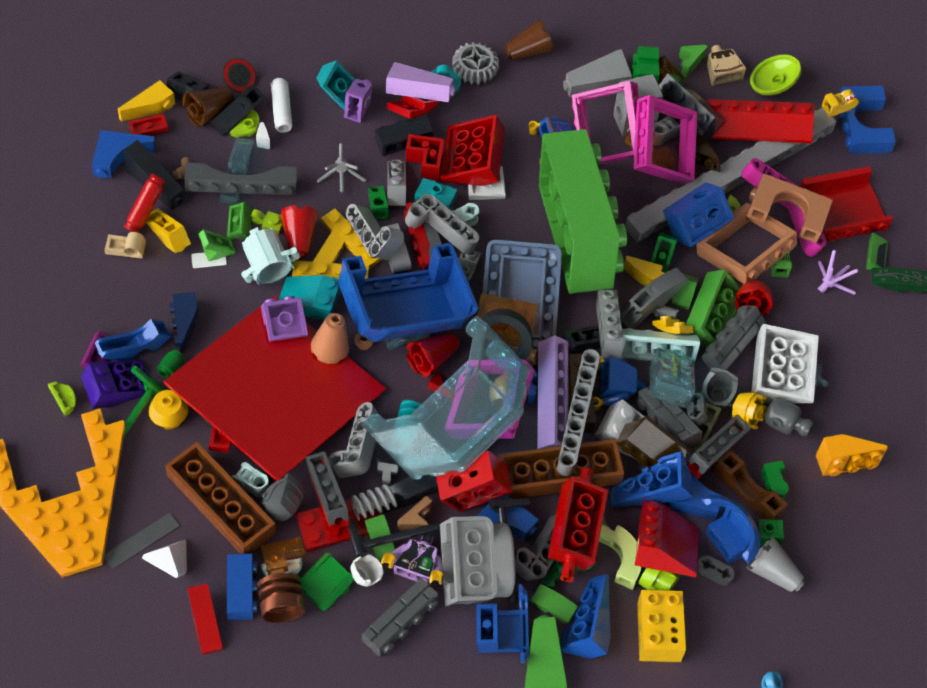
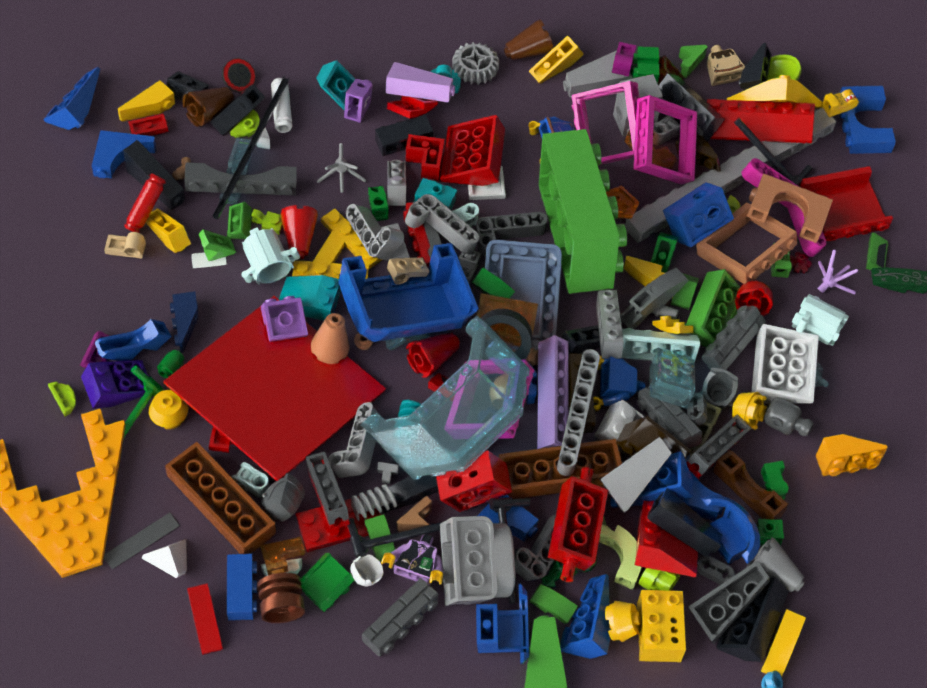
none -> blue wedge [43,67,101,130]
none -> black piece [213,76,289,219]
none -> tan plate [387,257,429,285]
none -> green slope [471,268,515,306]
none -> dark grey beam [476,212,547,256]
none -> yellow slope [529,36,584,84]
none -> light grey slope [600,437,672,513]
none -> yellow cone [605,601,641,642]
none -> orange tile [606,185,639,219]
none -> magenta plate [612,42,636,76]
none -> black slope [647,488,723,557]
none -> dark grey wedge [689,561,770,645]
none -> black slope [716,577,789,662]
none -> yellow slope [727,75,823,109]
none -> black bar [734,118,812,187]
none -> black slope [739,43,772,91]
none -> yellow slope [761,609,806,677]
none -> dark red plant [790,252,811,274]
none -> light aqua container [792,294,849,346]

